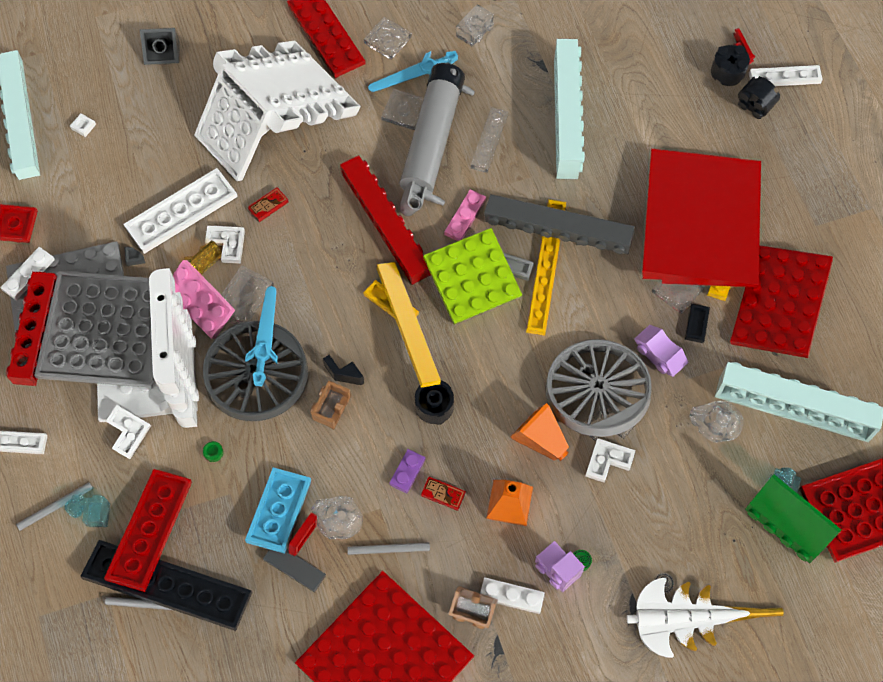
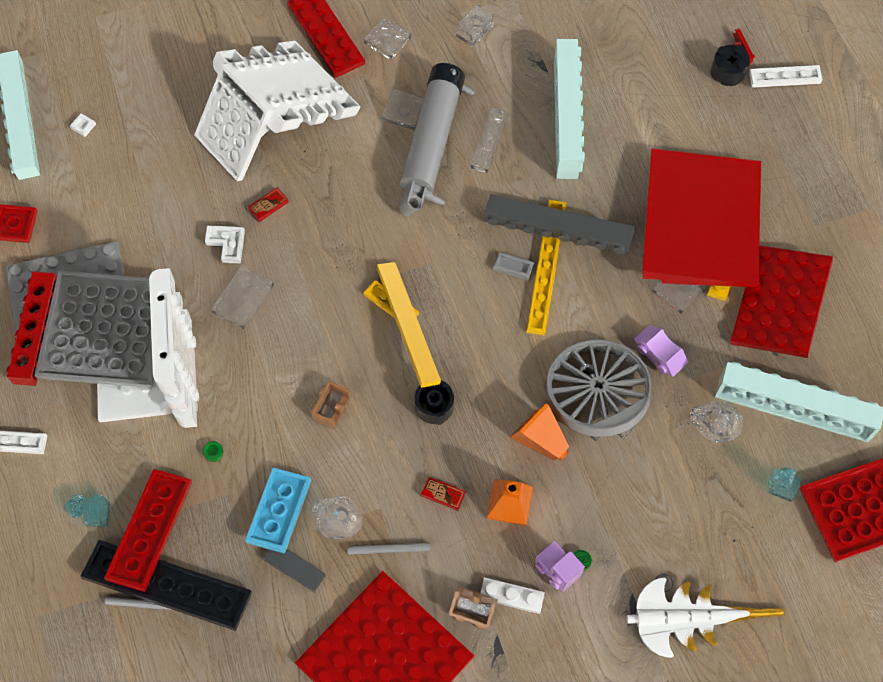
white plate [0,247,55,301] -> none
light grey bar [16,482,93,531] -> none
white plate [106,404,151,459] -> none
white plate [124,168,238,254] -> none
dark grey tile [124,247,146,266] -> none
dark grey slope [140,28,180,65] -> none
bright pink plate [173,260,235,339] -> none
clear yellow tile [184,240,222,275] -> none
dark grey piece [203,321,308,421] -> none
medium azure sword [245,286,278,386] -> none
red tile [289,513,317,557] -> none
black slope [323,355,364,385] -> none
red brick [340,155,431,285] -> none
medium azure sword [368,51,458,92] -> none
medium lavender plate [389,449,426,494] -> none
lime plate [423,228,522,325] -> none
bright pink plate [444,189,486,241] -> none
white plate [585,438,636,483] -> none
black tile [685,303,710,343] -> none
black brick [738,76,780,119] -> none
green slope [745,474,841,564] -> none

